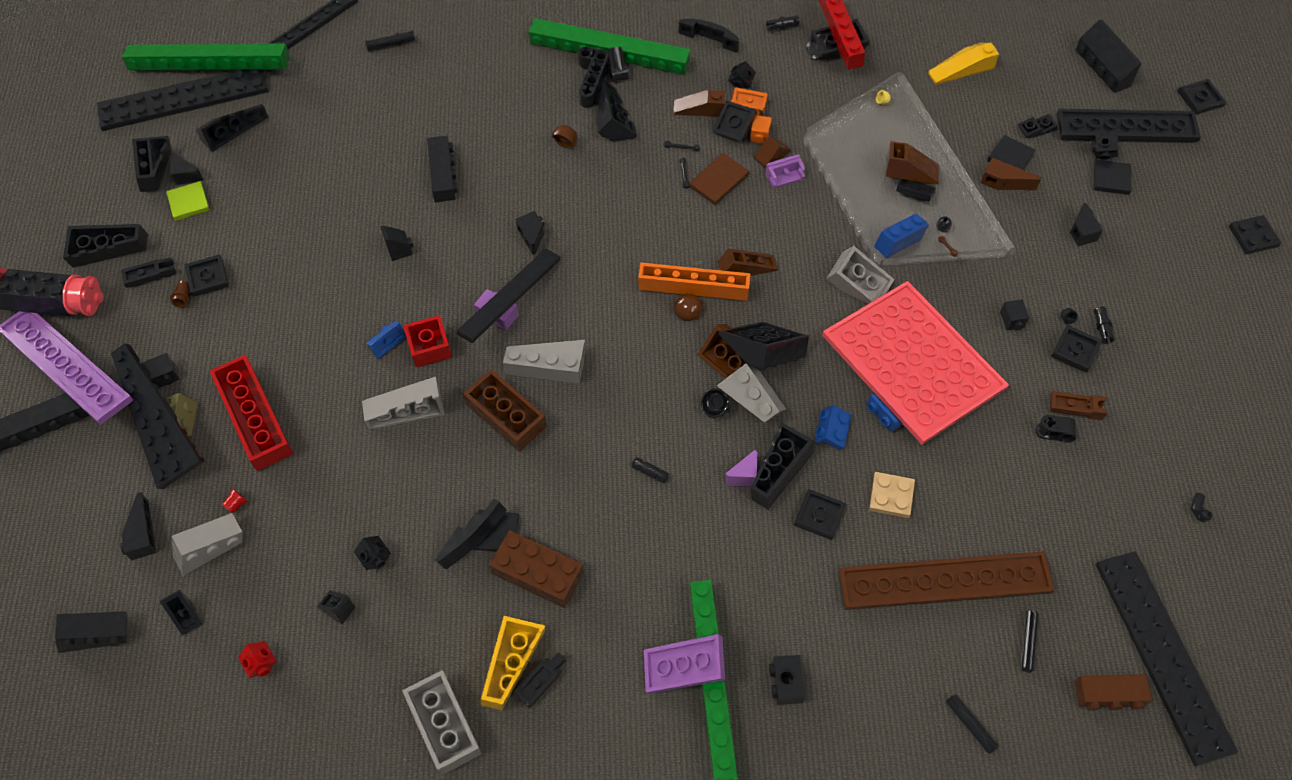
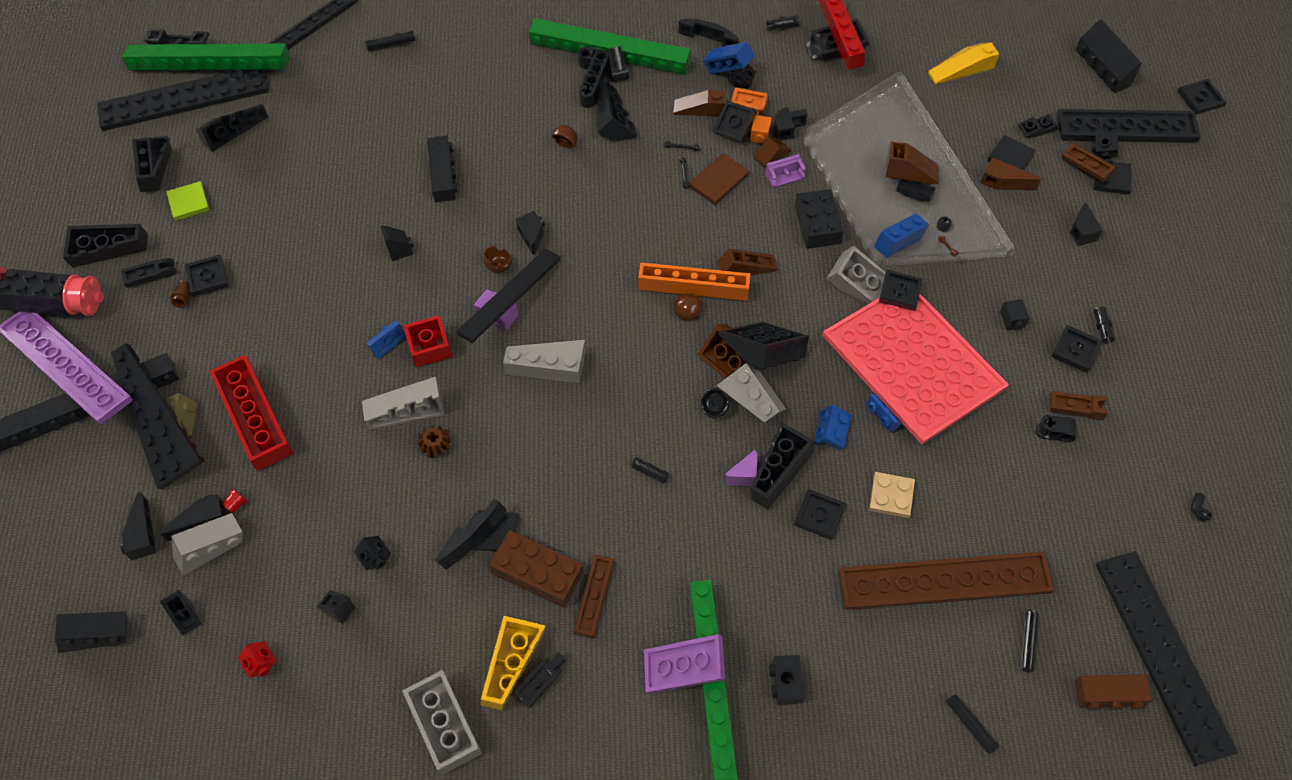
black slope [171,153,204,185] -> none
reddish brown brick [463,369,547,451] -> none
light yellow hinge [876,90,891,105] -> none
black hinge [1060,308,1078,324] -> none
black plate [1229,215,1281,255] -> none
none -> black slope [144,29,210,45]
none -> black slope [159,494,226,542]
none -> reddish brown gear [417,424,451,459]
none -> reddish brown hair [483,246,512,272]
none -> reddish brown tile [574,554,614,639]
none -> blue brick [702,42,755,74]
none -> black brick [774,107,808,141]
none -> black brick [795,189,844,249]
none -> black tile [879,270,922,311]
none -> reddish brown plate [1062,144,1116,182]

